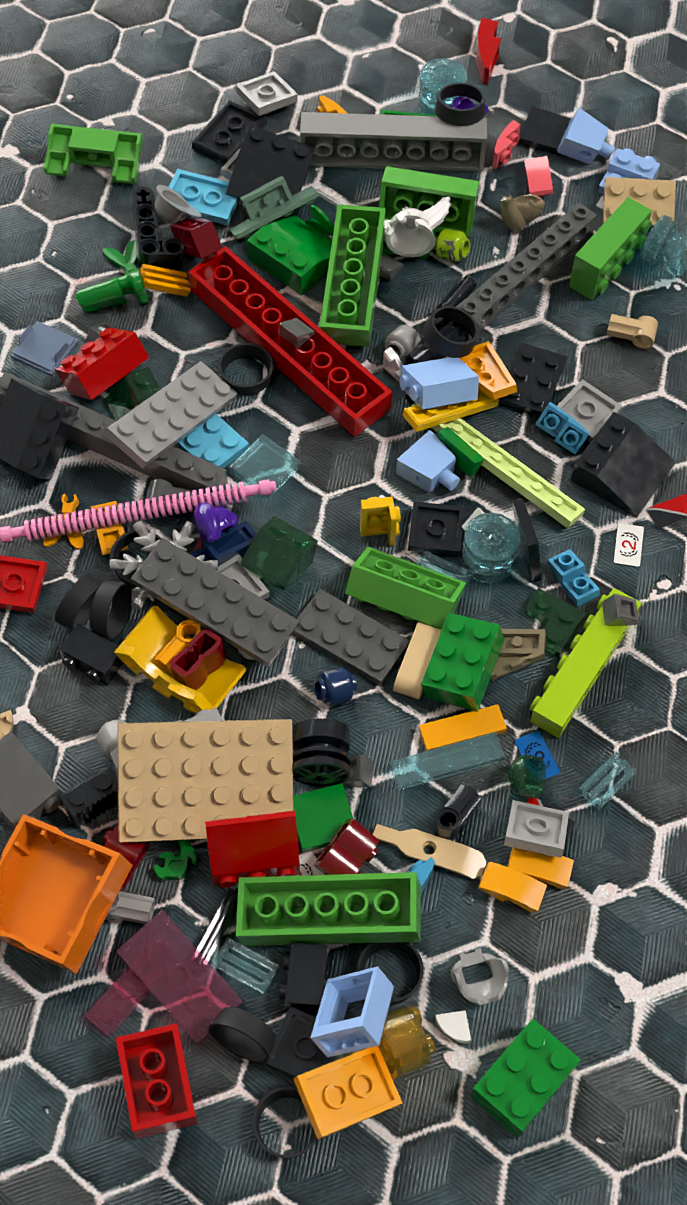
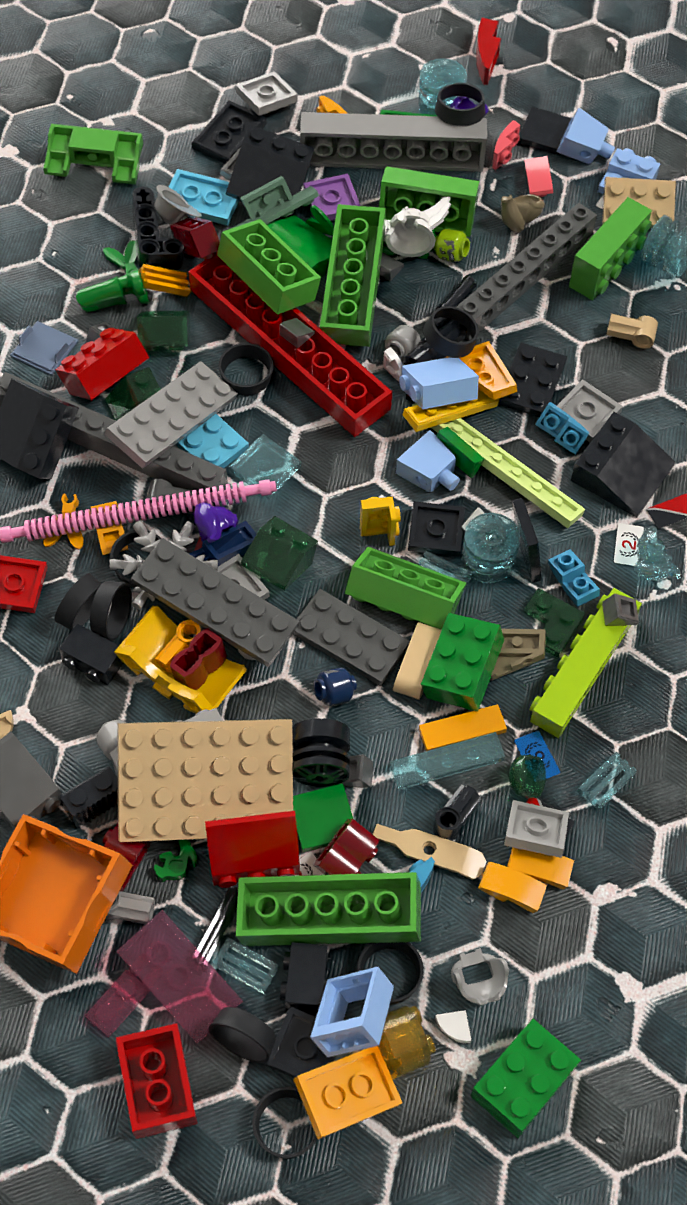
none -> clear green slope [137,311,190,351]
none -> bright green brick [217,219,321,315]
none -> medium lavender plate [303,173,361,221]
none -> clear light blue hair [633,526,681,581]

